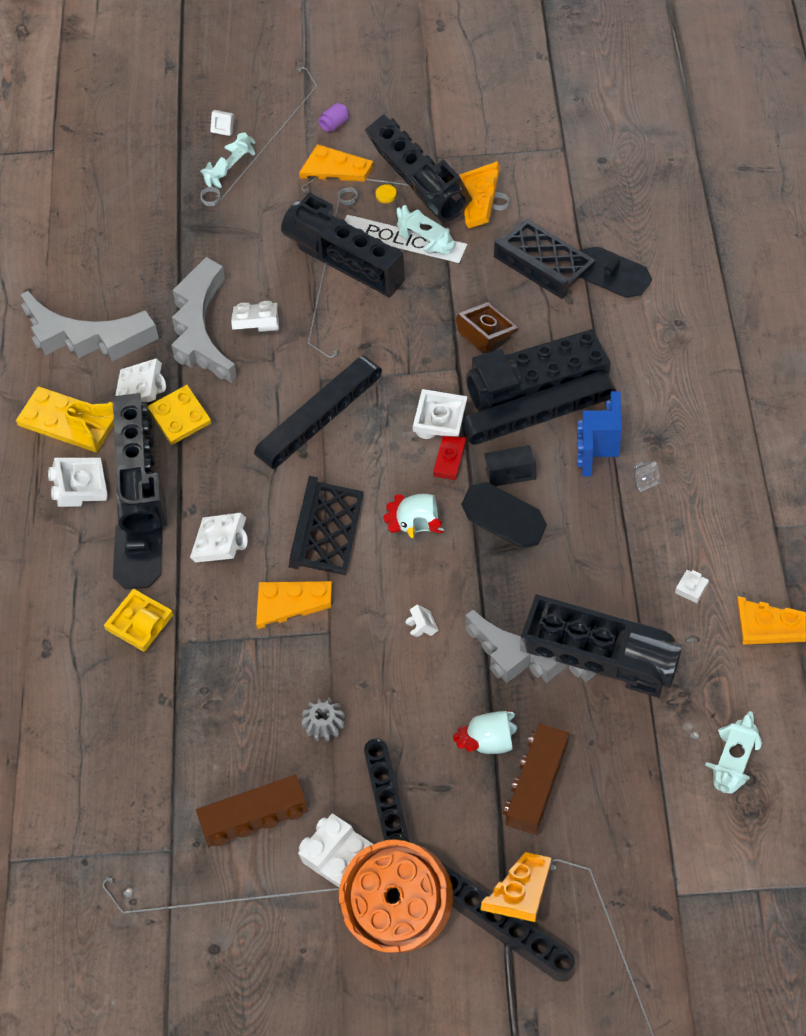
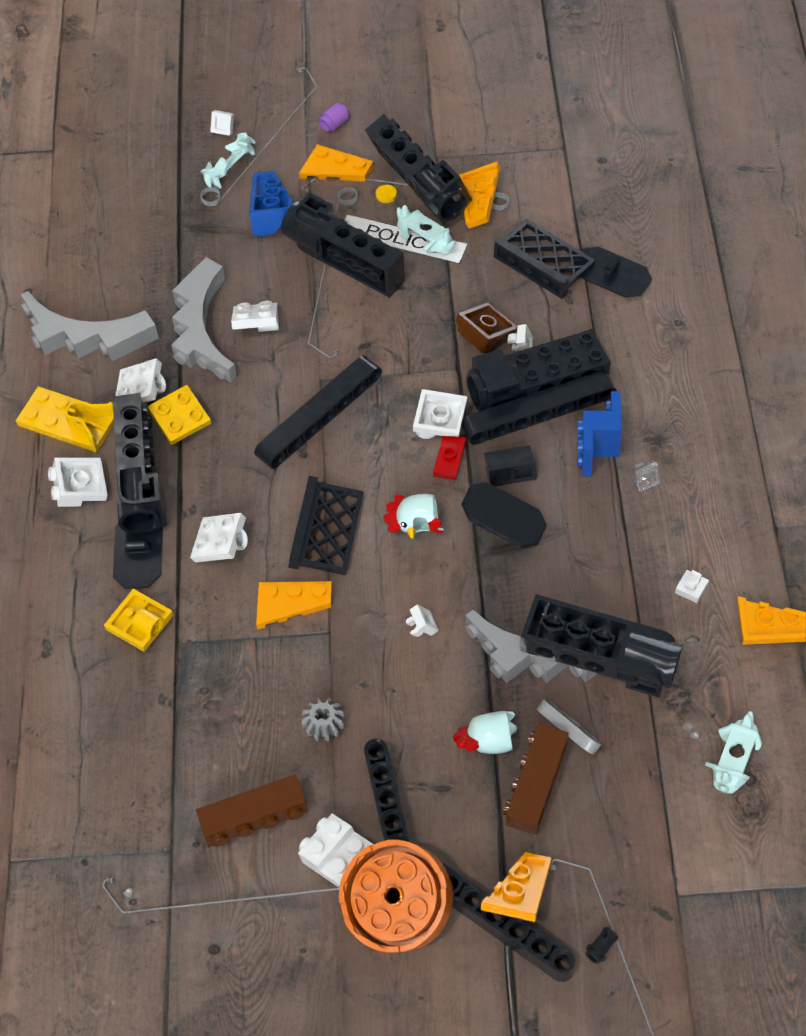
none -> blue wedge [249,171,293,236]
none -> white tile [508,324,534,351]
none -> light grey beam [537,698,602,755]
none -> black pin [585,927,618,964]

